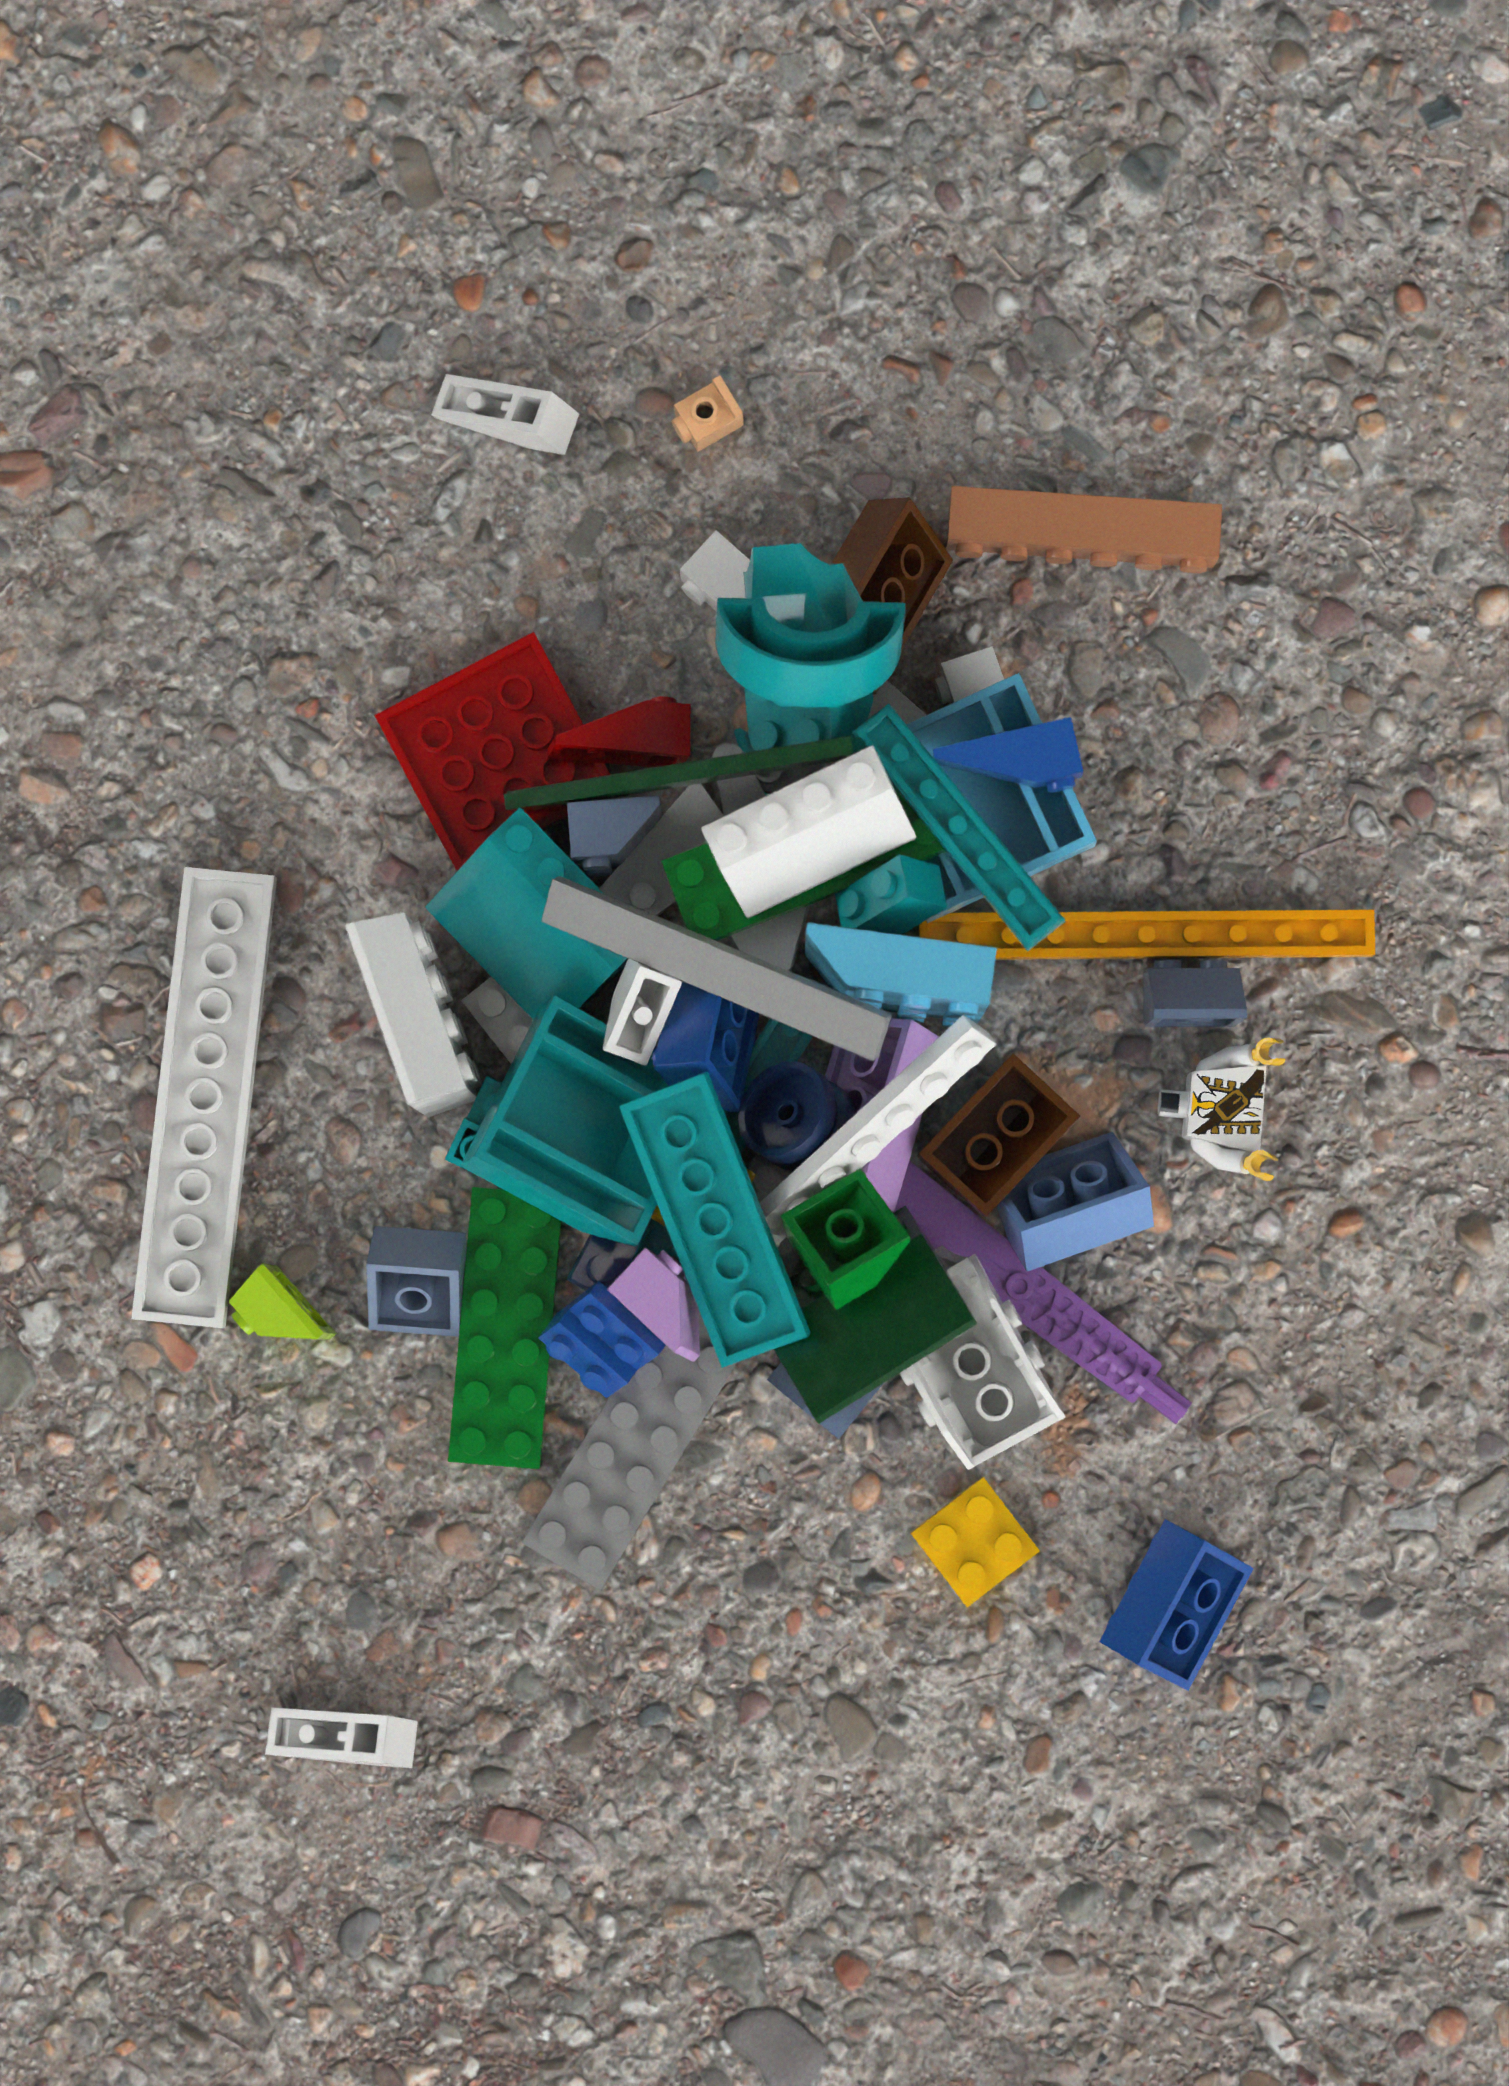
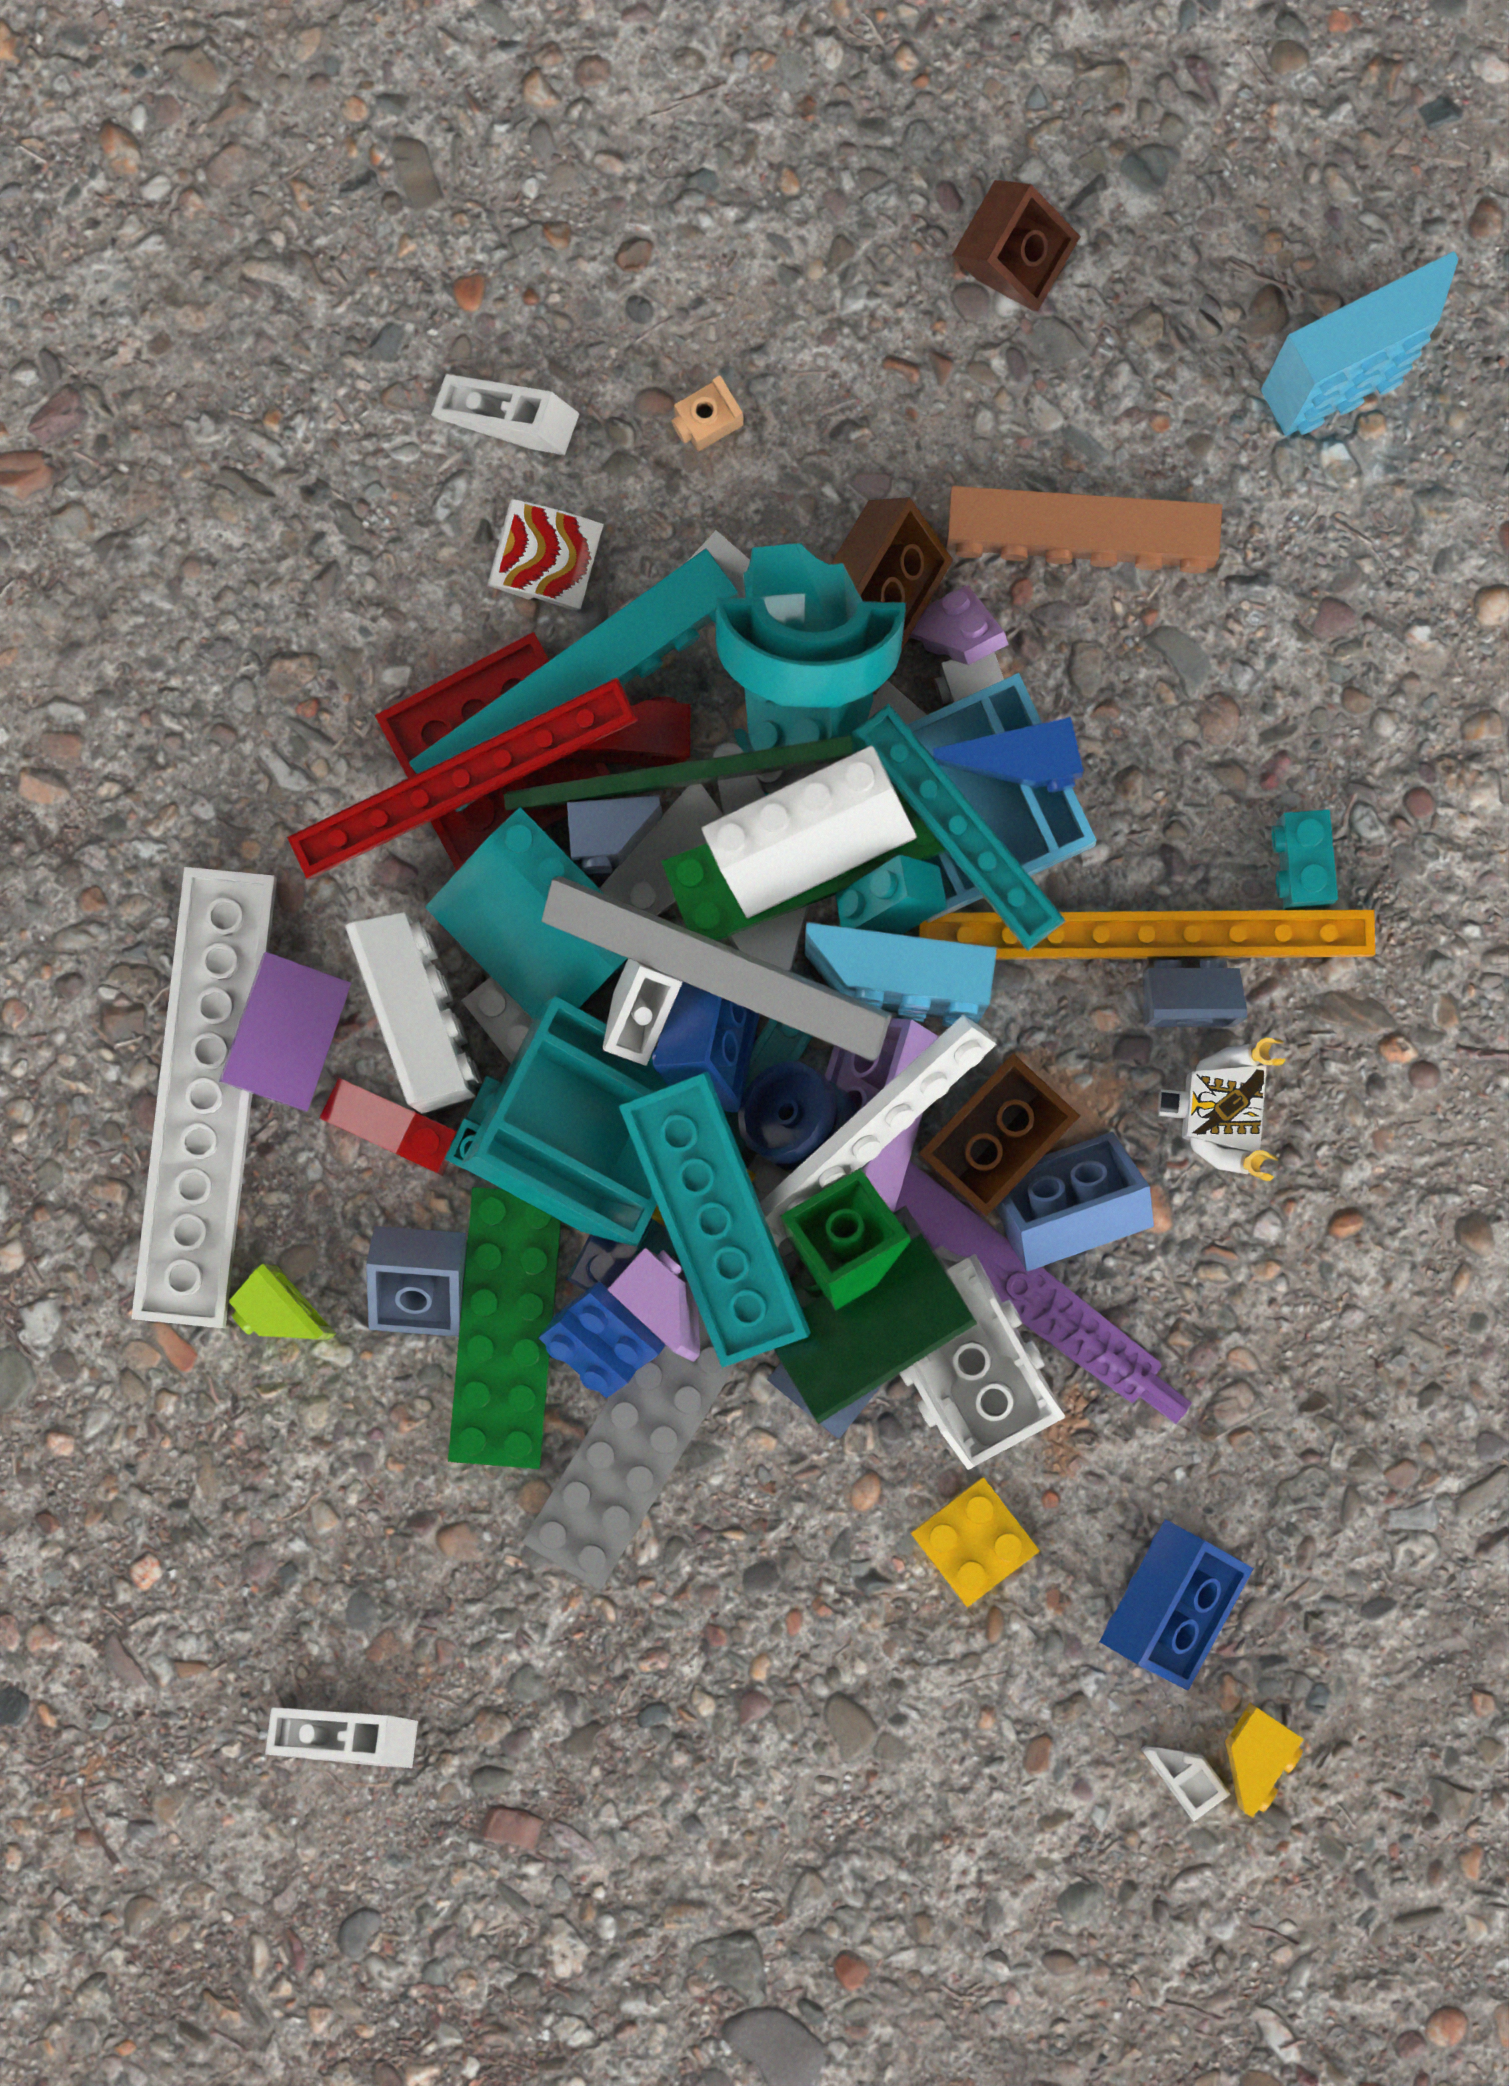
none -> medium lavender tile [219,952,351,1112]
none -> red tile [287,678,638,880]
none -> slope [319,1077,457,1176]
none -> teal brick [409,548,740,812]
none -> slope [487,499,603,611]
none -> lavender wing [907,585,1009,665]
none -> copper slope [952,180,1081,311]
none -> white tile [1141,1745,1231,1822]
none -> yellow slope [1225,1703,1304,1818]
none -> medium azure slope [1261,251,1458,436]
none -> teal brick [1271,809,1338,910]

